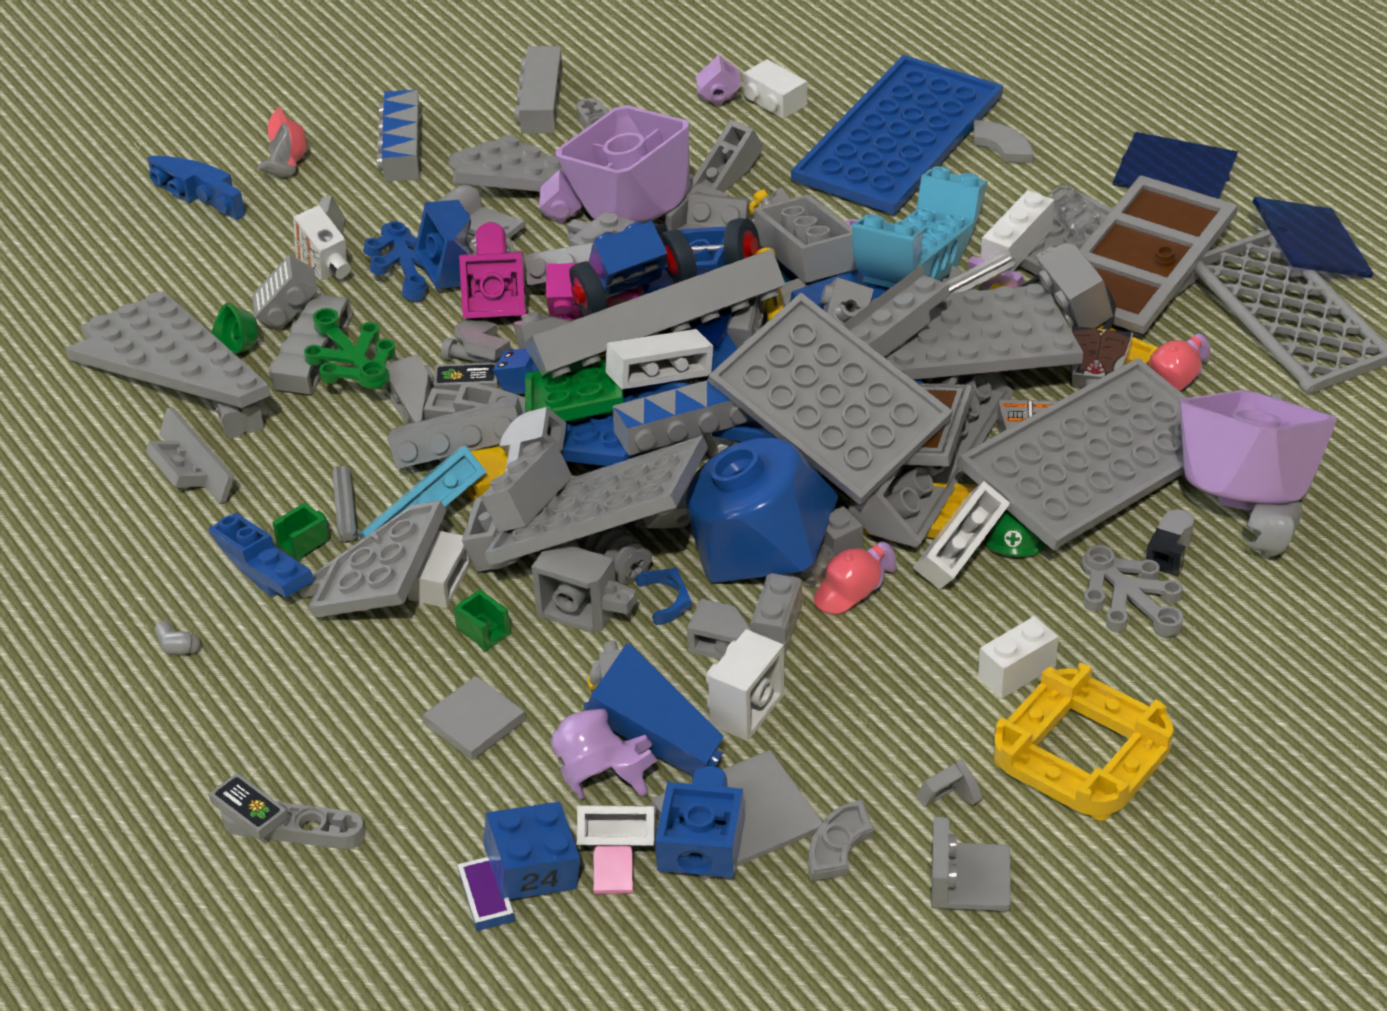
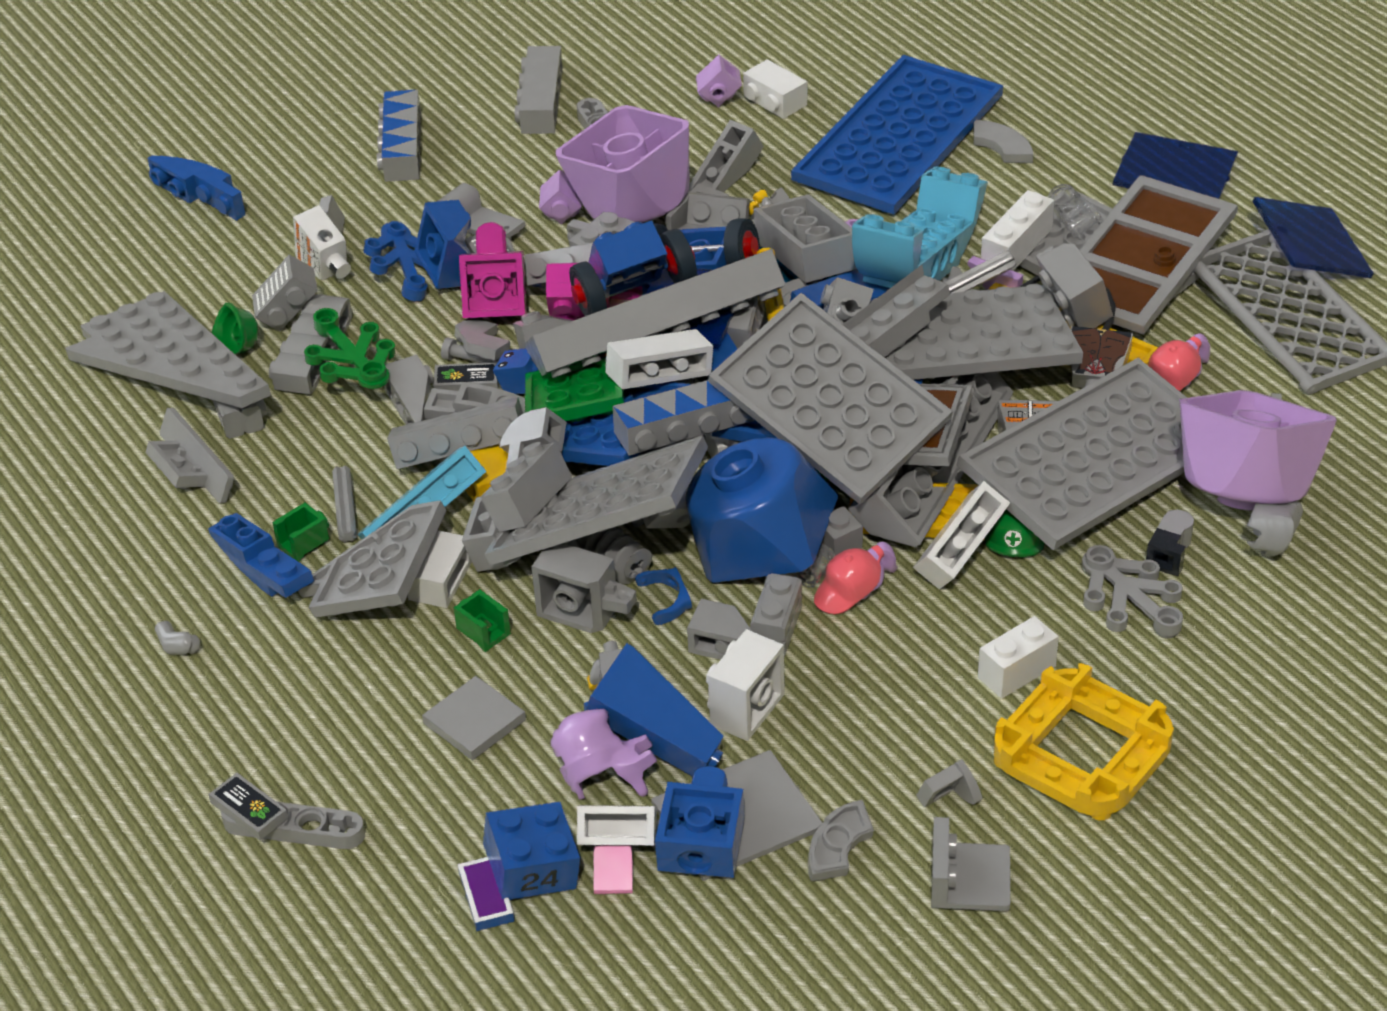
hair [258,106,308,177] -> none
light grey wing [448,135,565,191] -> none

